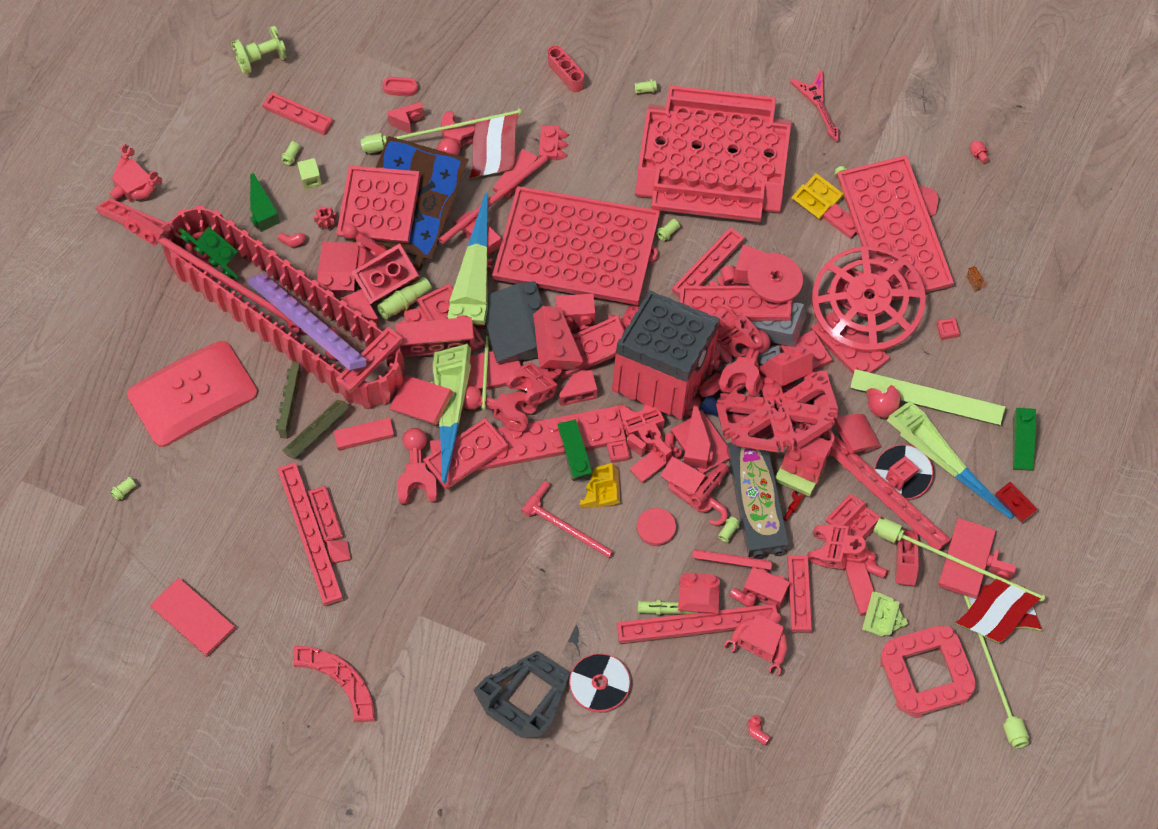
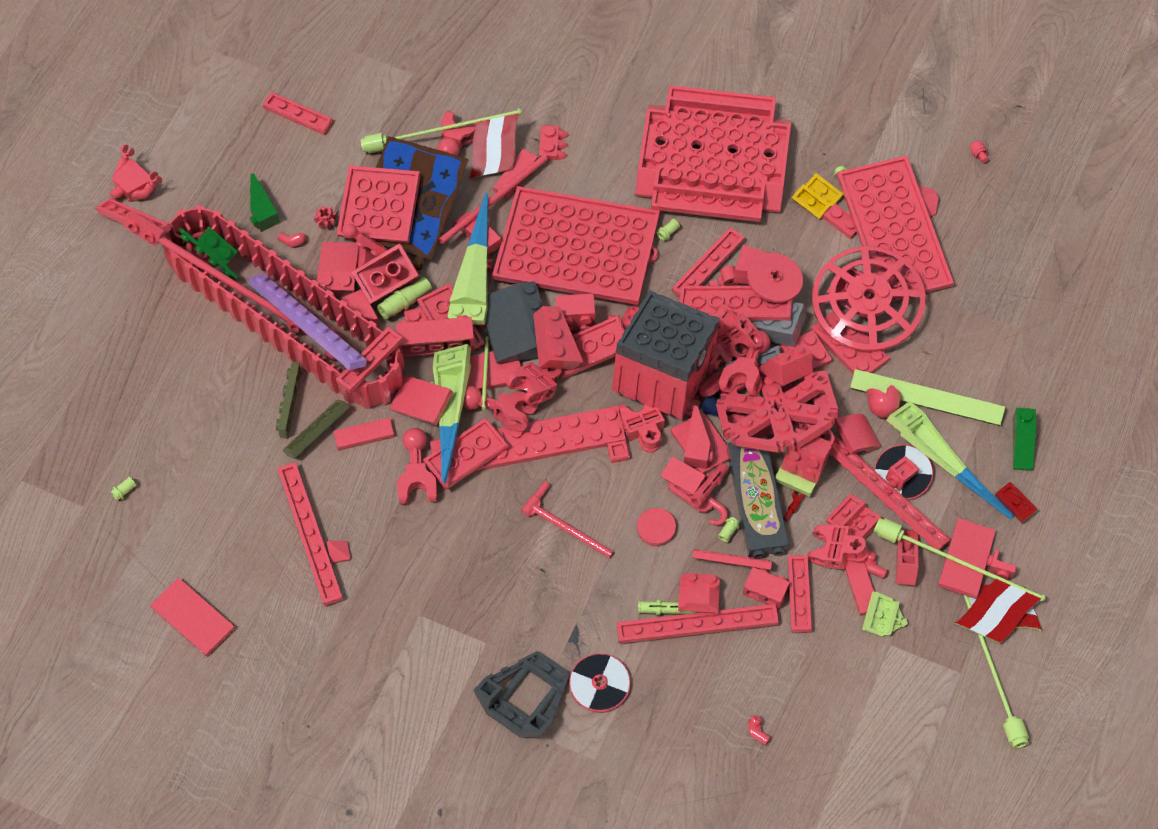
coral wedge [127,341,257,447] -> none
yellowish green piece [231,26,287,75] -> none
yellowish green pin [281,142,301,165] -> none
coral tile [294,646,375,722] -> none
yellowish green panel [297,158,322,190] -> none
coral tile [307,486,343,544] -> none
coral tile [382,77,418,96] -> none
coral slope [387,102,424,133] -> none
coral beam [547,45,584,92] -> none
green slope [557,419,592,480] -> none
coral slope [559,370,597,406] -> none
yellow slope [580,463,620,507] -> none
coral tile [627,433,646,457] -> none
coral bracket [630,438,672,483] -> none
yellowish green pin [634,79,657,94] -> none
coral arm [664,433,682,459] -> none
coral torso [724,611,787,676] -> none
coral arm [730,588,756,607] -> none
coral piece [790,70,838,142] -> none
coral plate [880,626,975,718] -> none
coral tile [936,318,960,340] -> none
clear orange tile [966,266,983,292] -> none

